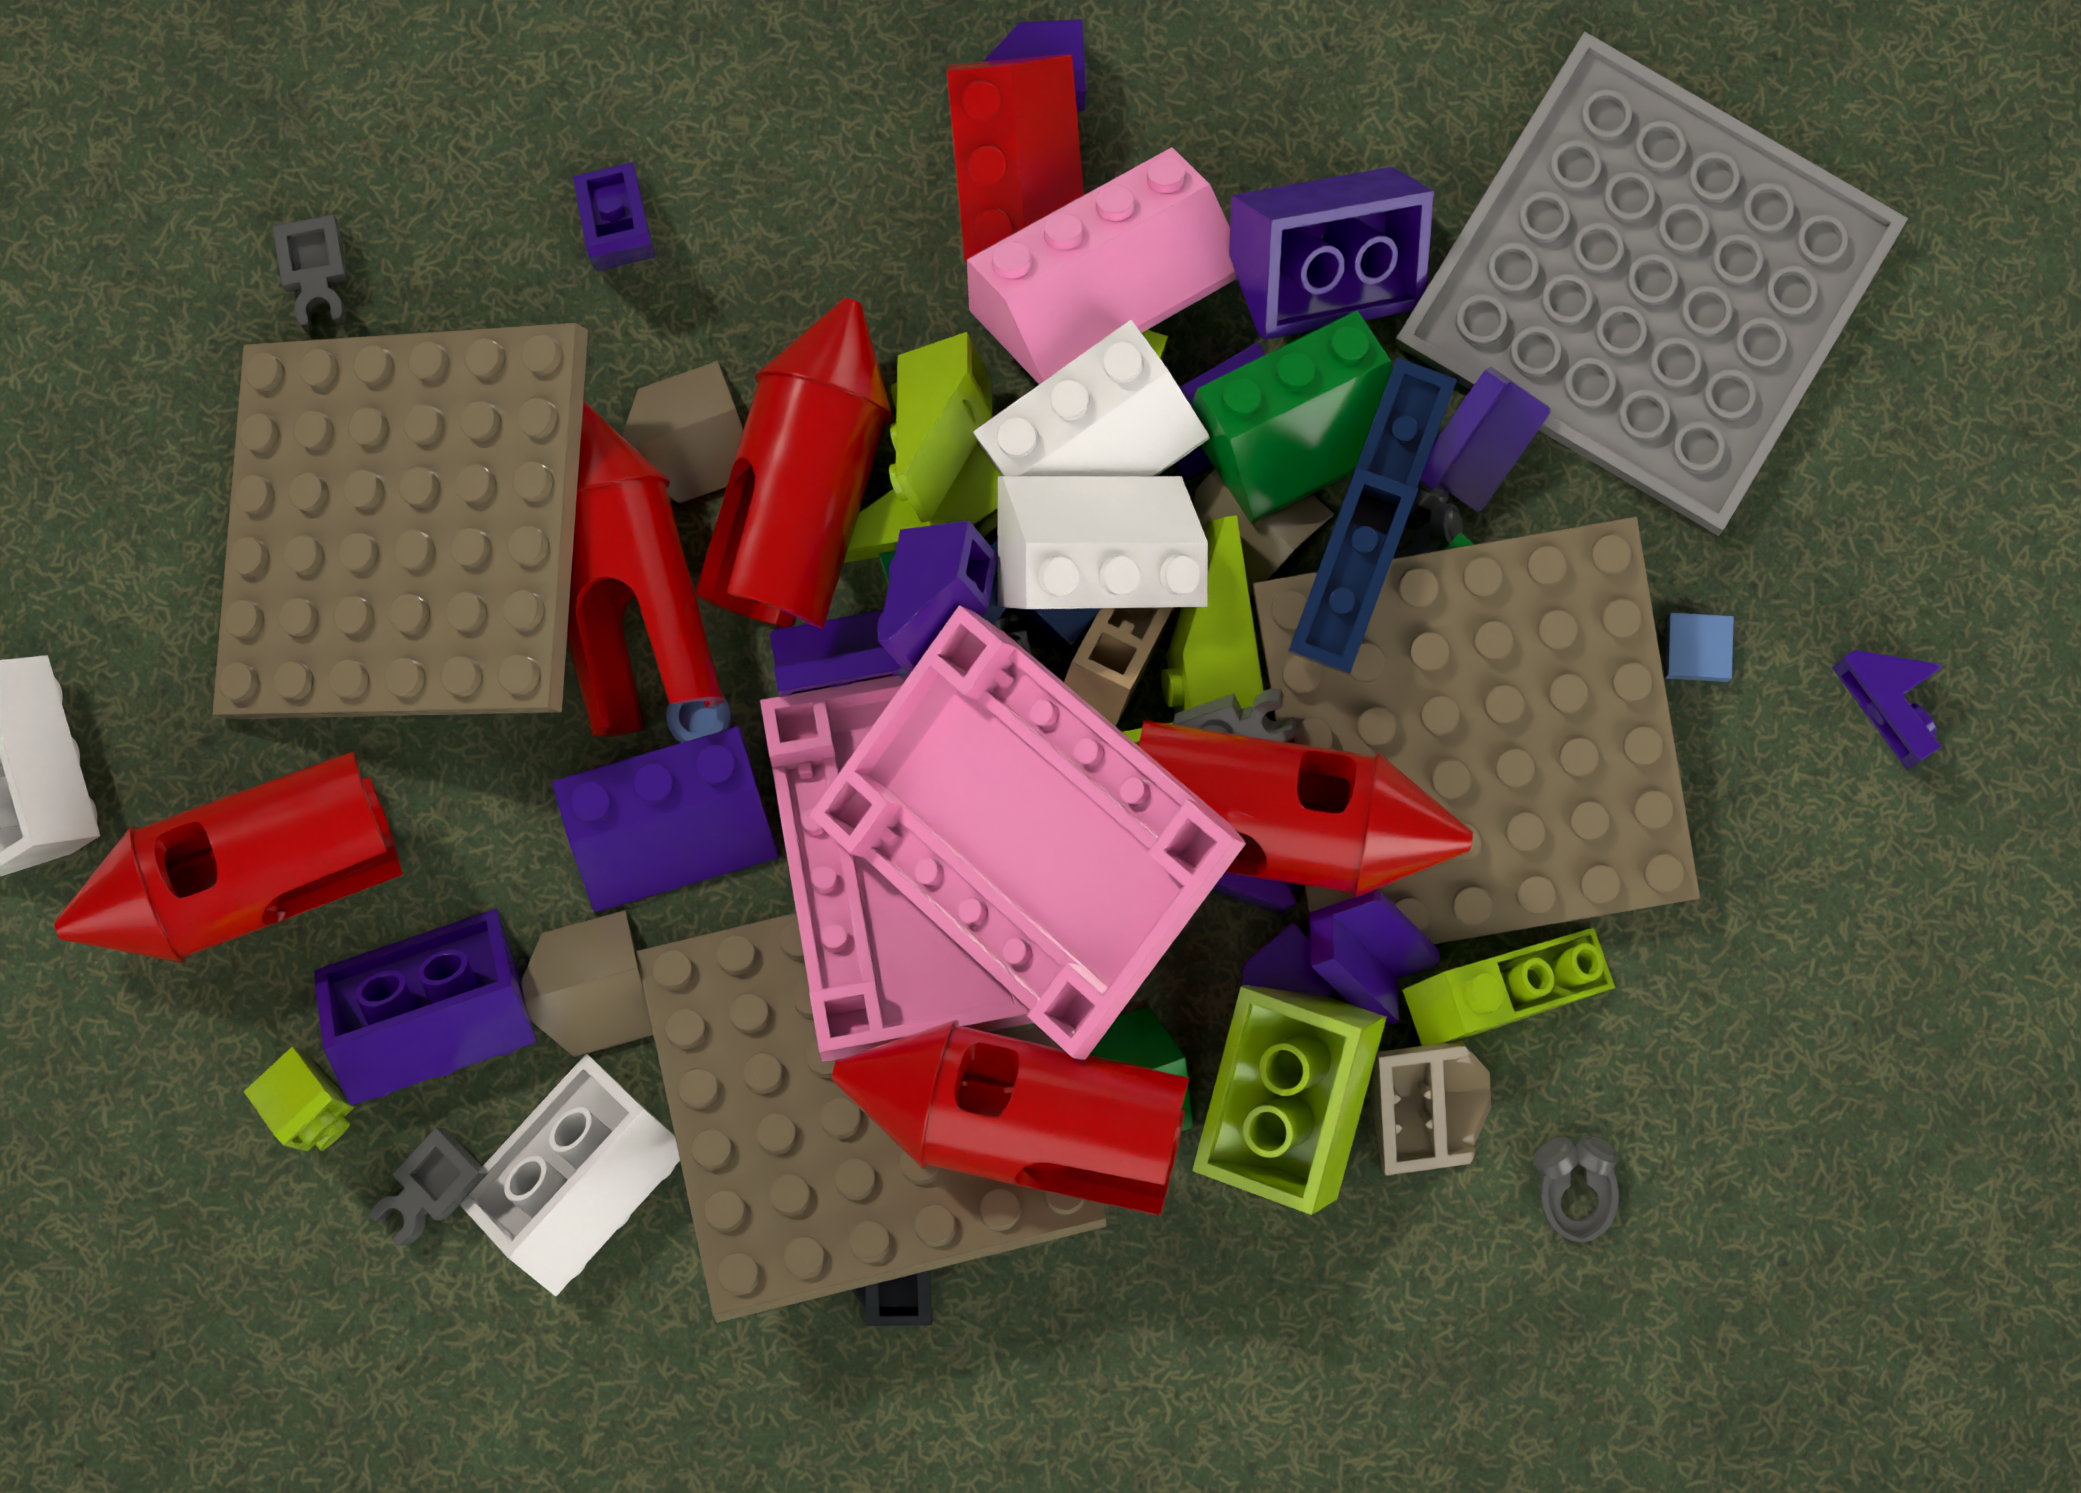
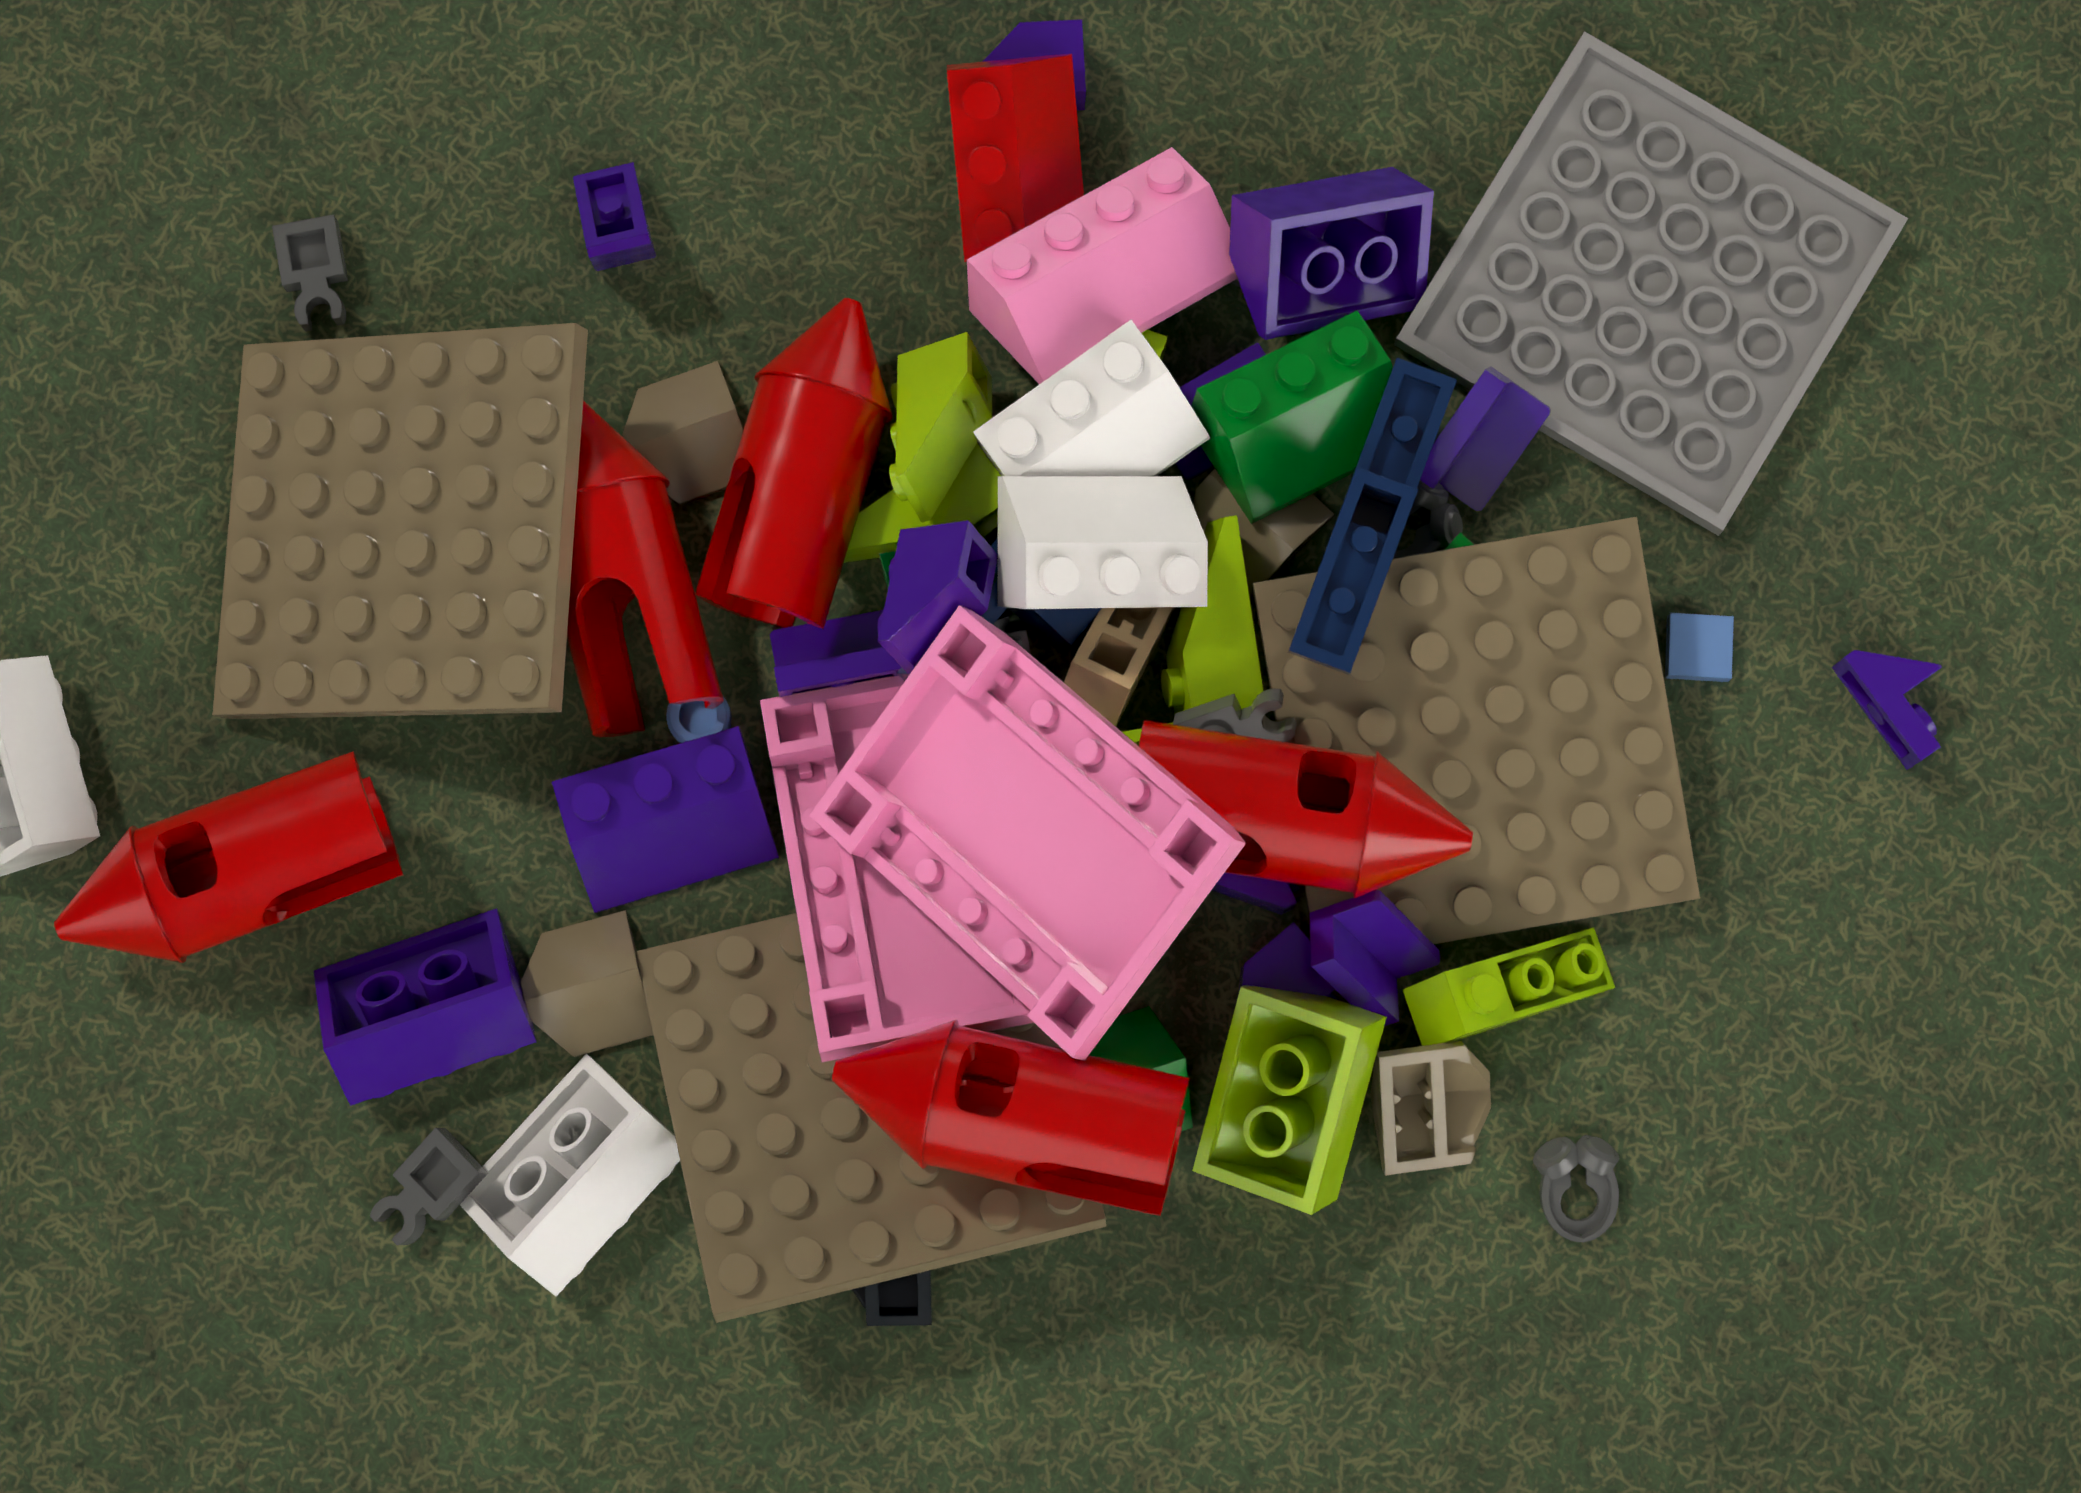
lime slope [244,1046,355,1152] -> none

